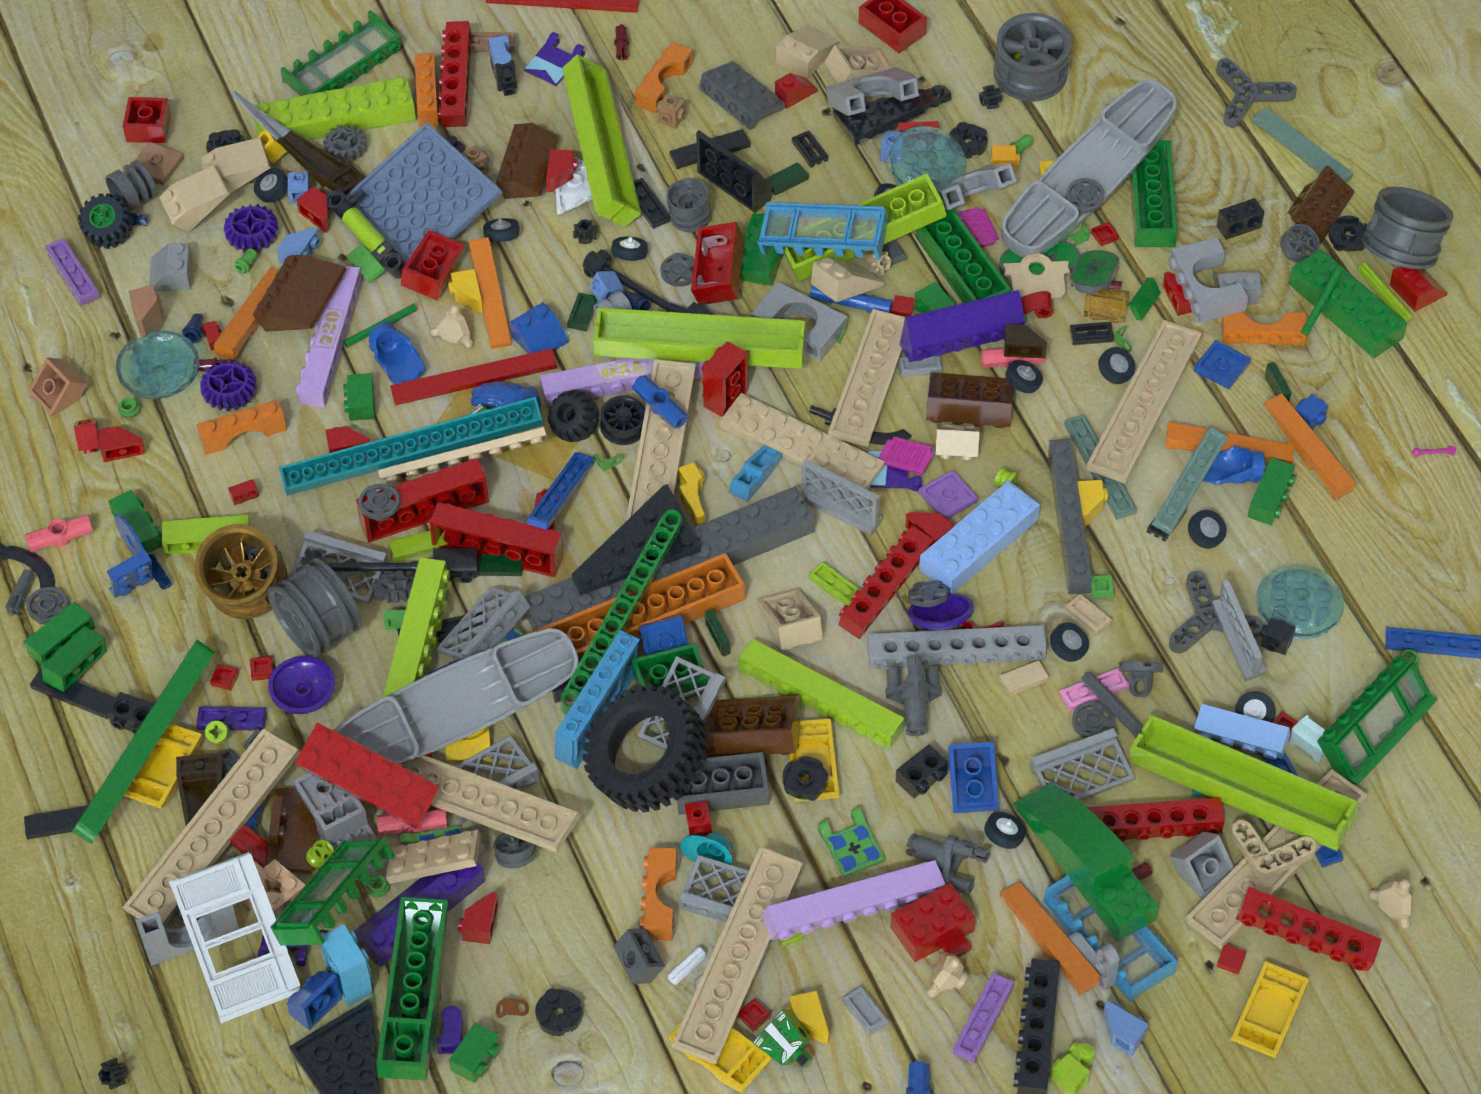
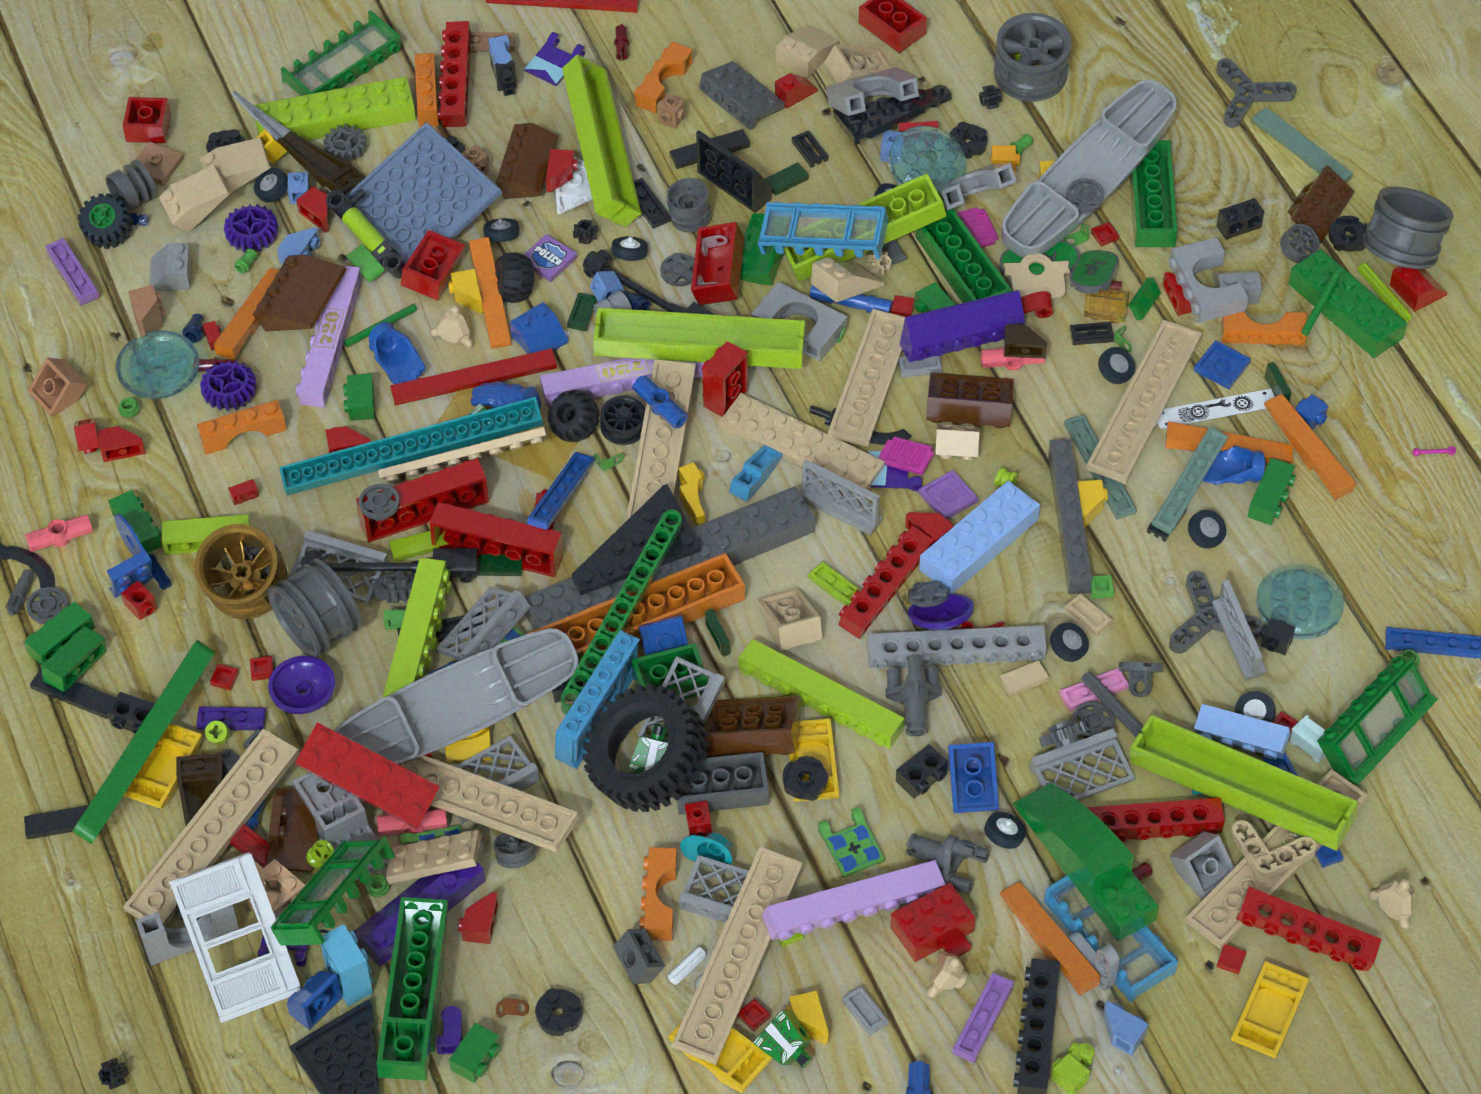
black wheel [1005,360,1043,393] -> none
none -> red brick [121,581,157,620]
none -> black wheel [495,252,535,303]
none -> tile [524,234,577,282]
none -> torso [628,724,669,773]
none -> dark grey gear [1039,720,1088,749]
none -> white sticker [1158,389,1274,429]

